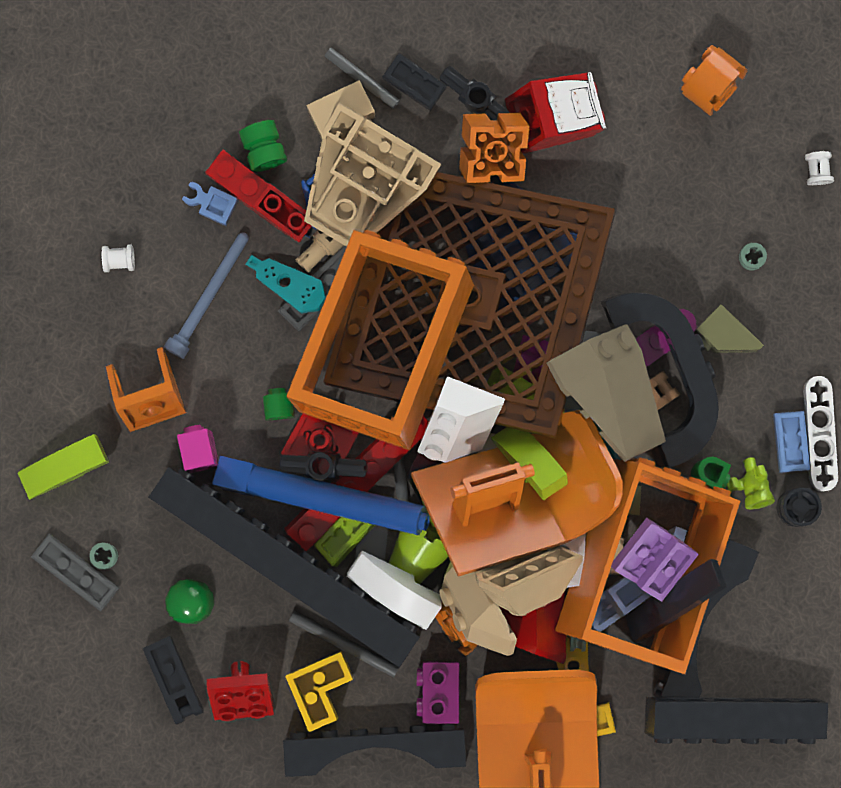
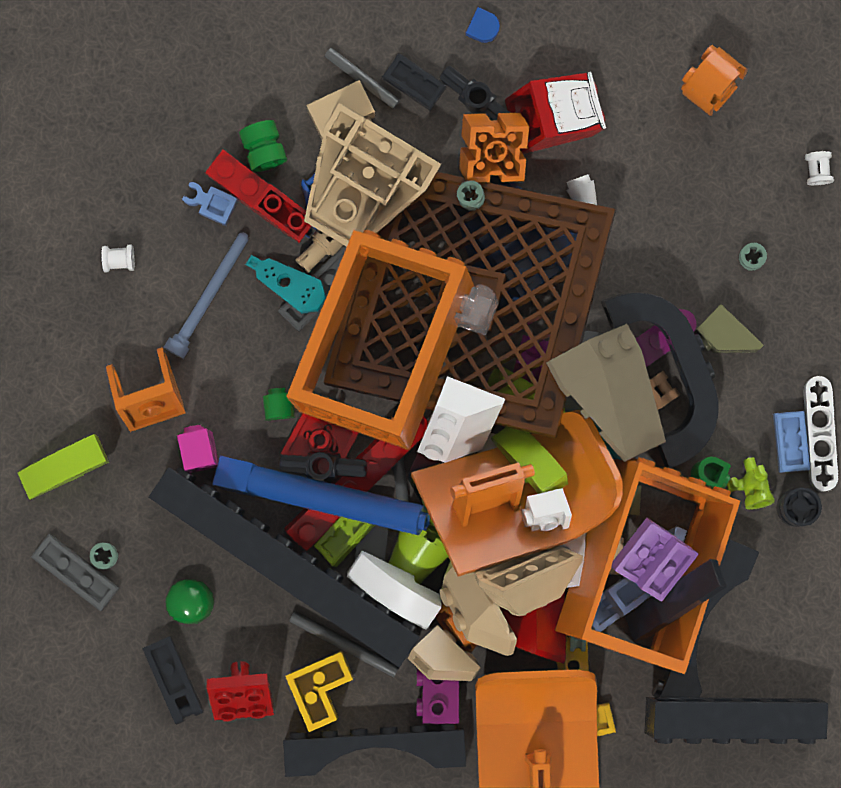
none -> tan slope [408,625,481,681]
none -> clear brick [454,284,499,335]
none -> sand green bush [457,181,485,211]
none -> blue tile [466,7,500,43]
none -> white brick [522,488,572,531]
none -> white cone [566,174,597,205]

